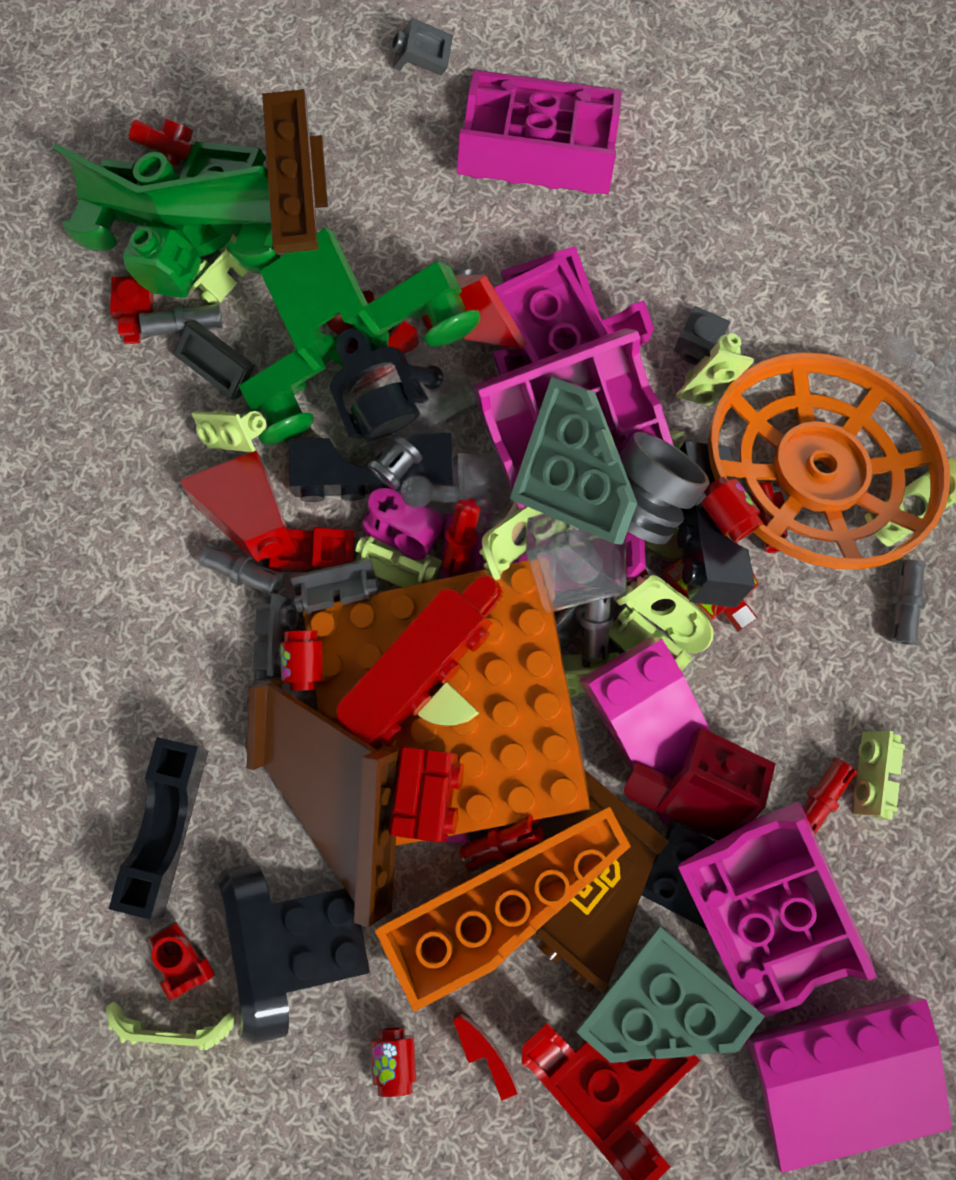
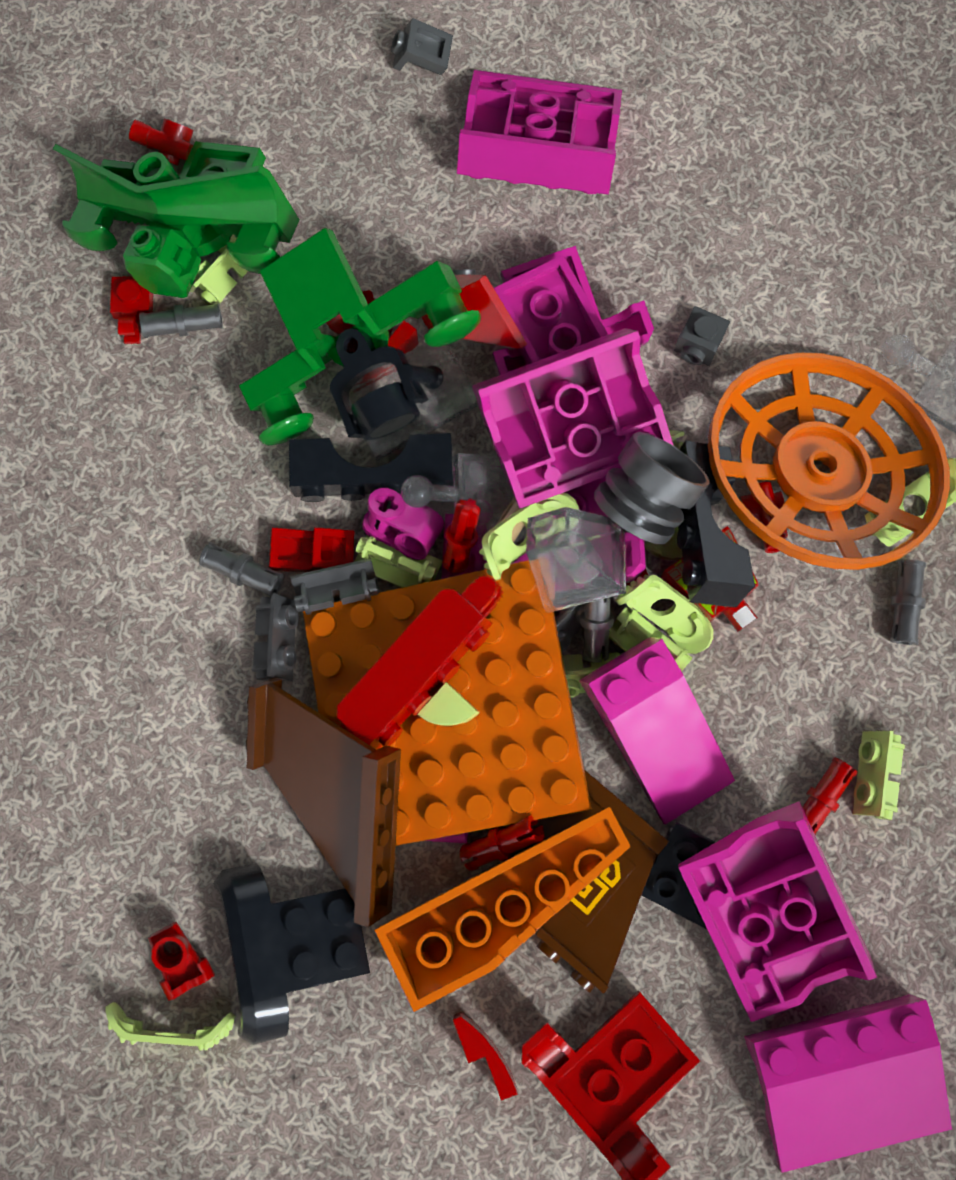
black arch [108,737,209,920] -> none
pearl dark grey tile [173,320,255,400] -> none
red slope [180,450,294,562] -> none
yellowish green hinge [191,410,266,452] -> none
reddish brown piece [262,89,328,254] -> none
red brick [280,630,323,691] -> none
flat silver bush [368,434,423,490] -> none
red brick [370,1027,417,1097] -> none
red brick [389,747,464,842] -> none
sand green plate [510,377,637,545] -> none
sand green plate [575,926,765,1063] -> none
dark red plate [624,727,776,841] -> none
yellowish green hinge [676,333,754,405] -> none
red brick [701,477,763,543] -> none

